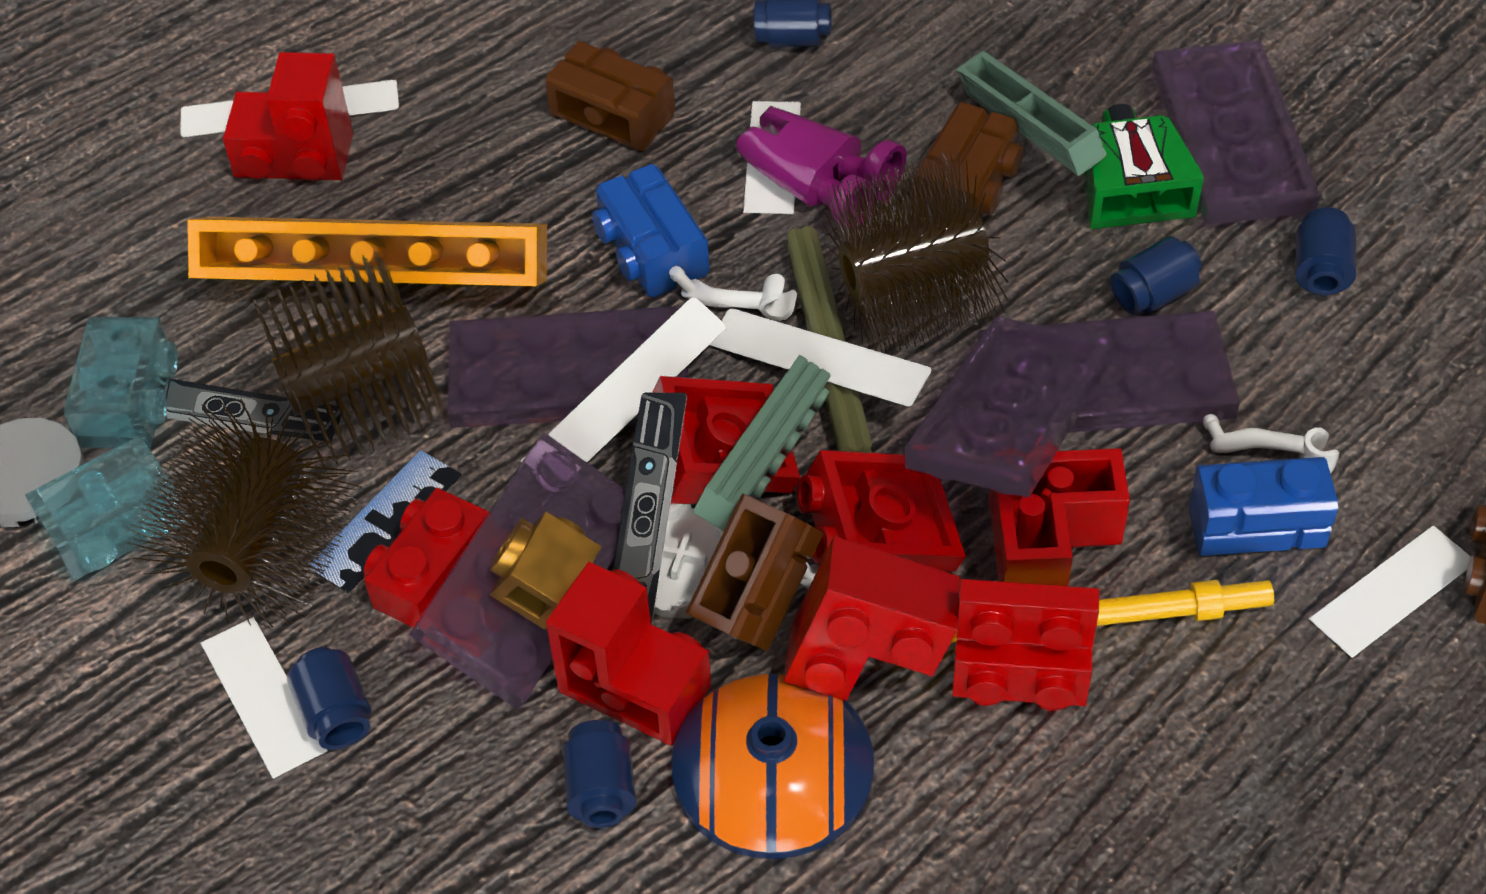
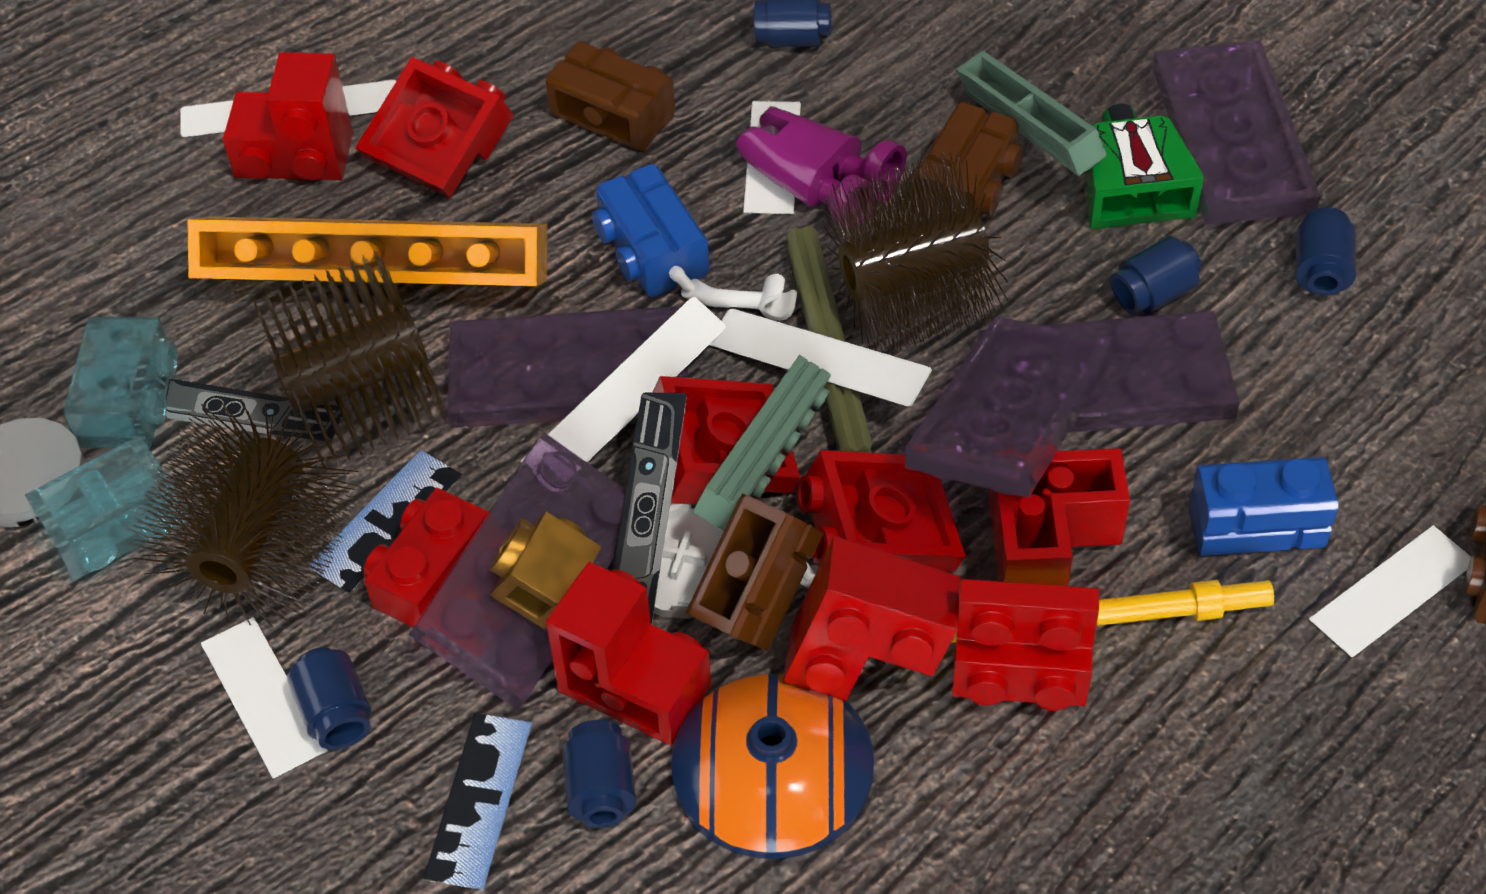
white piece [1203,414,1340,474] -> none
none -> red plate [355,57,514,198]
none -> sticker [423,713,532,890]

